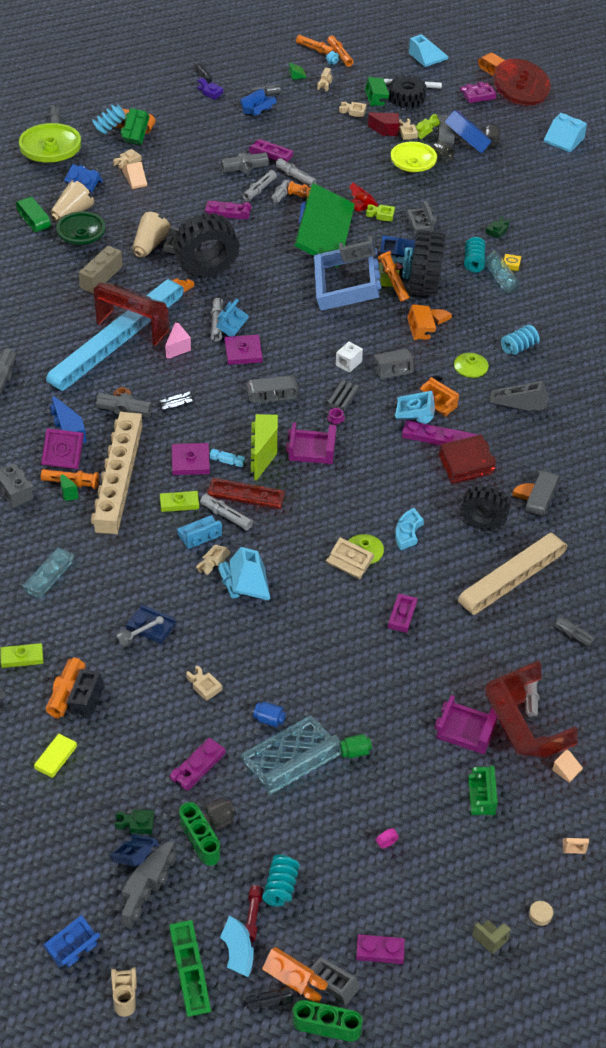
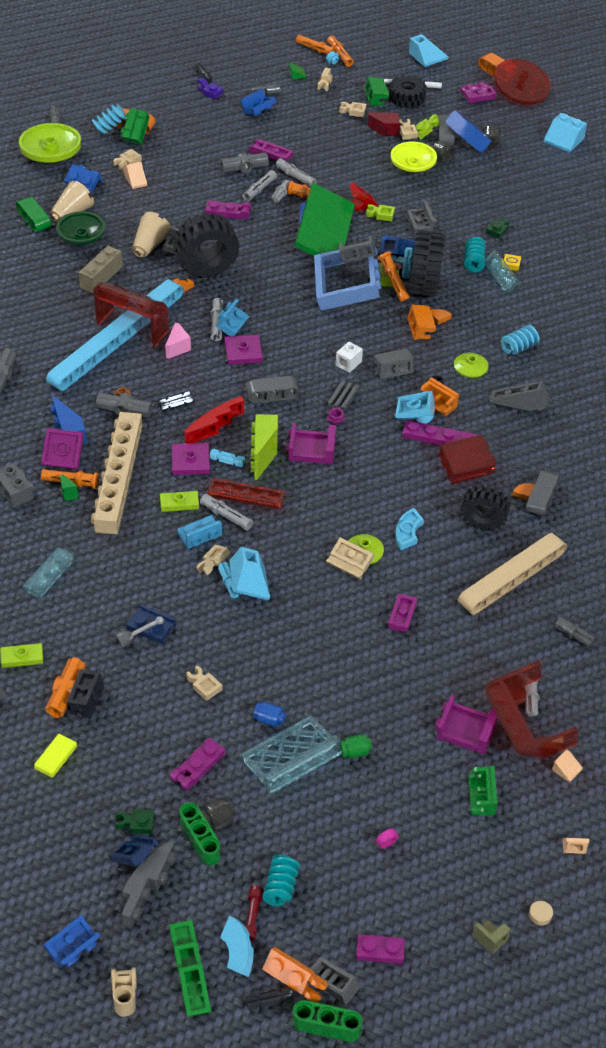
none -> red slope [184,396,244,444]

